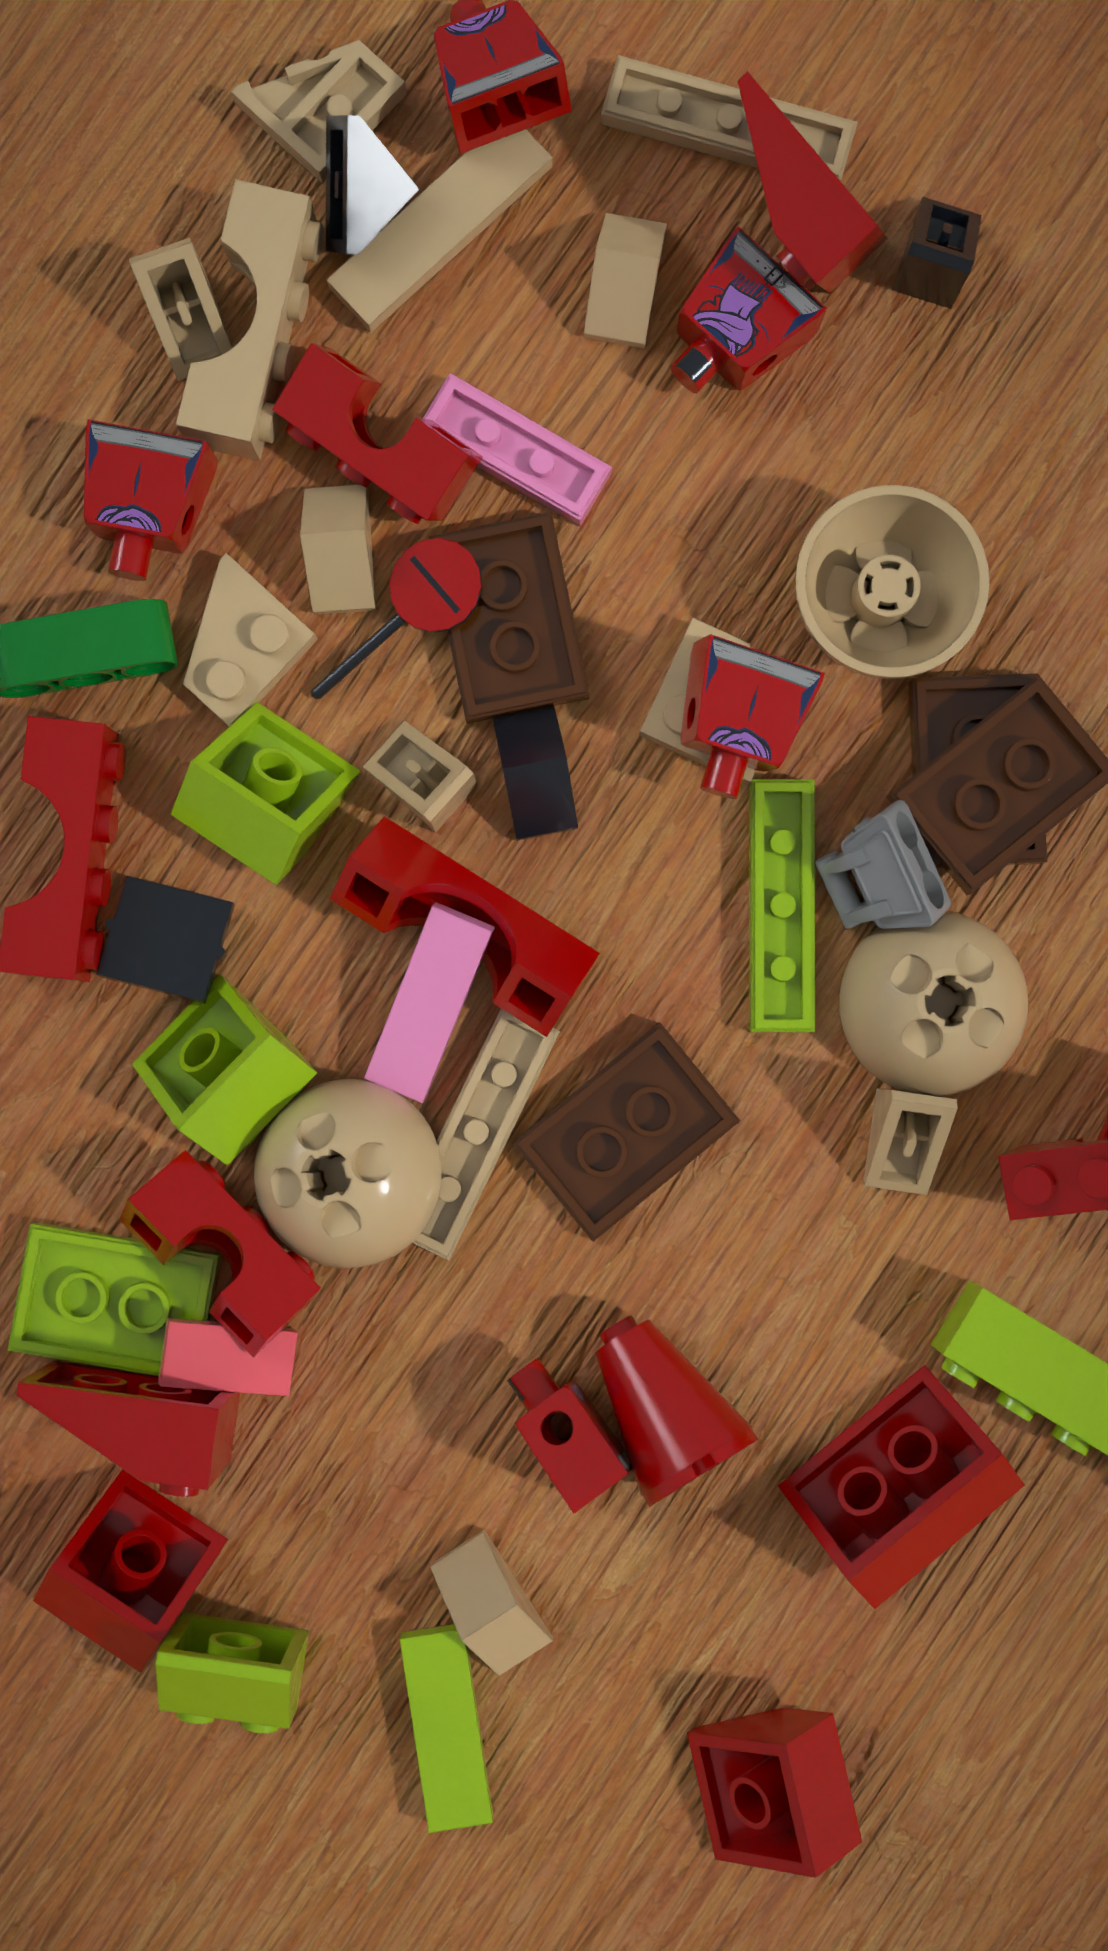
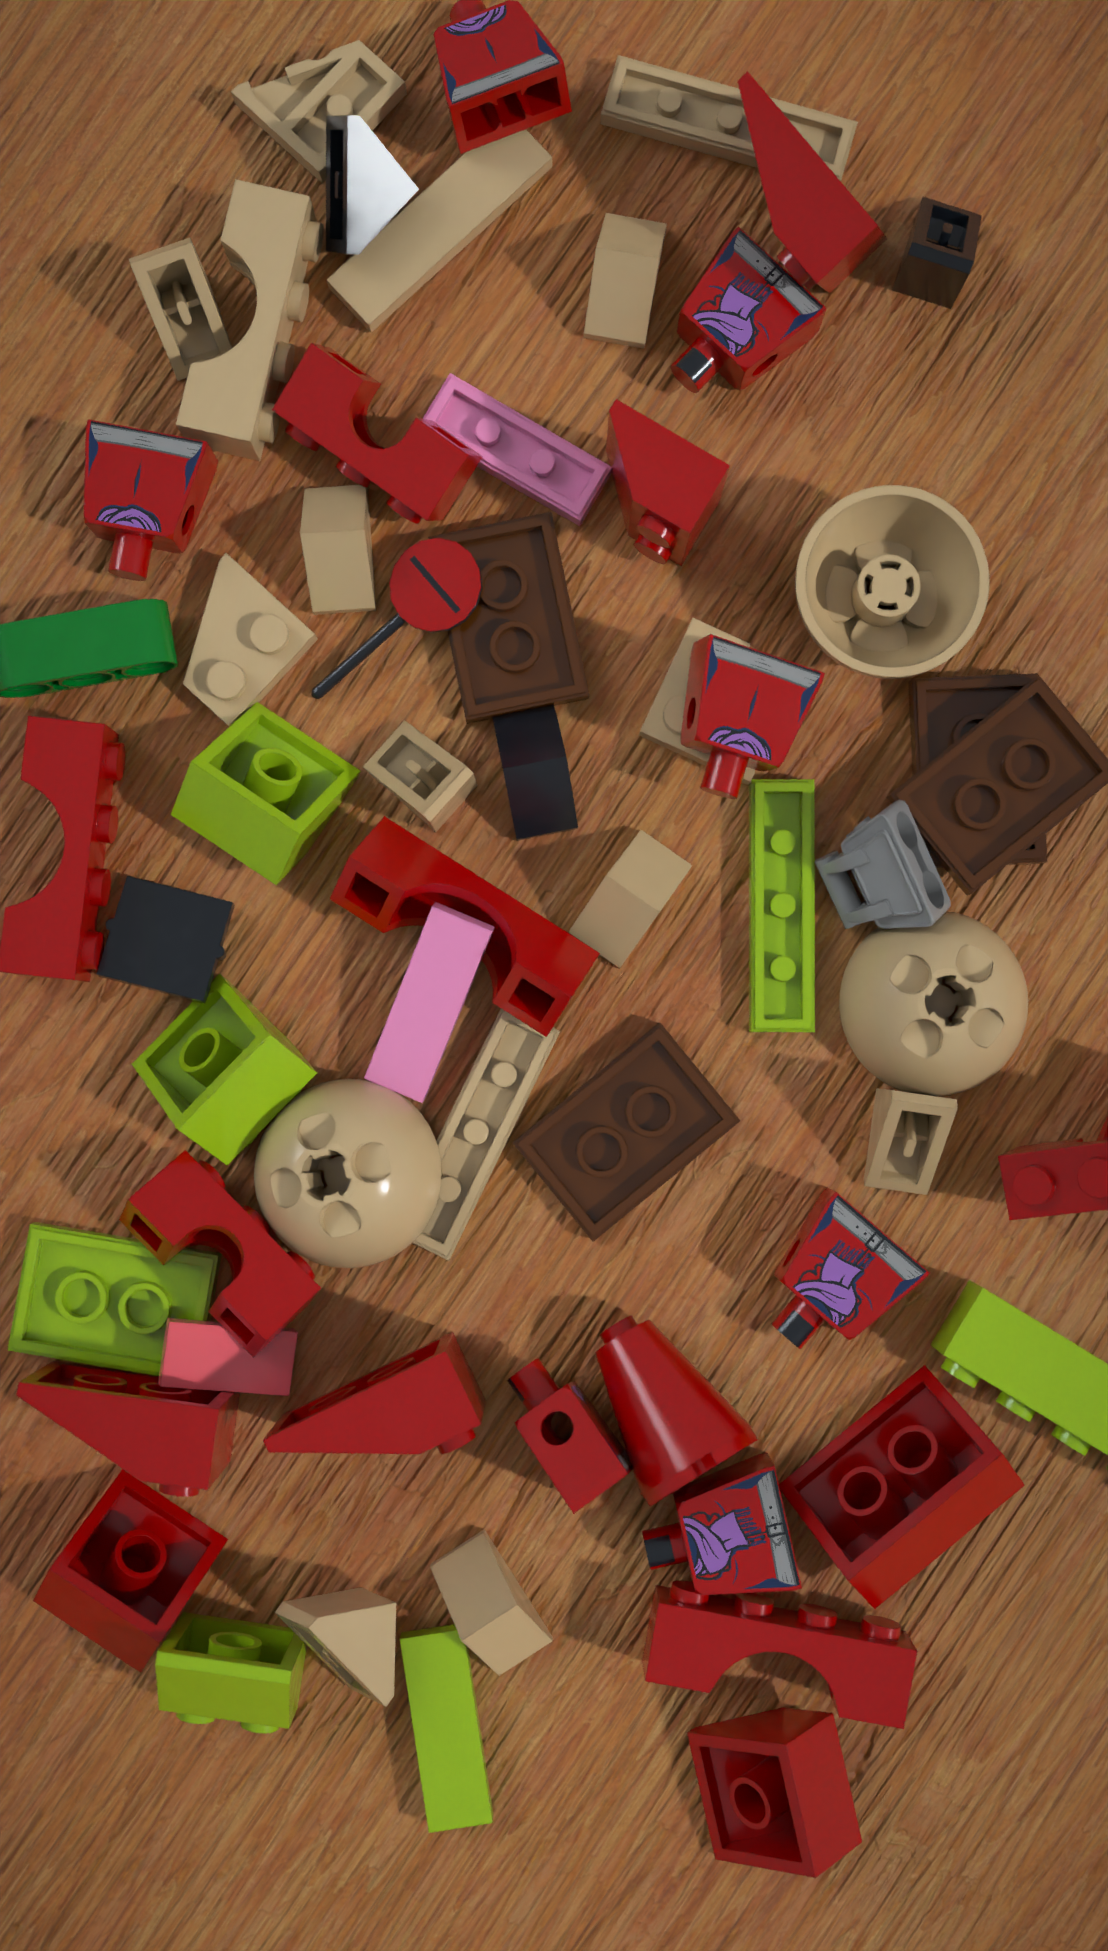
none -> red slope [263,1332,486,1455]
none -> tan slope [275,1588,396,1707]
none -> tan slope [568,830,692,969]
none -> red slope [606,399,730,566]
none -> torso [642,1452,802,1595]
none -> red arch [642,1580,918,1729]
none -> torso [771,1187,930,1349]

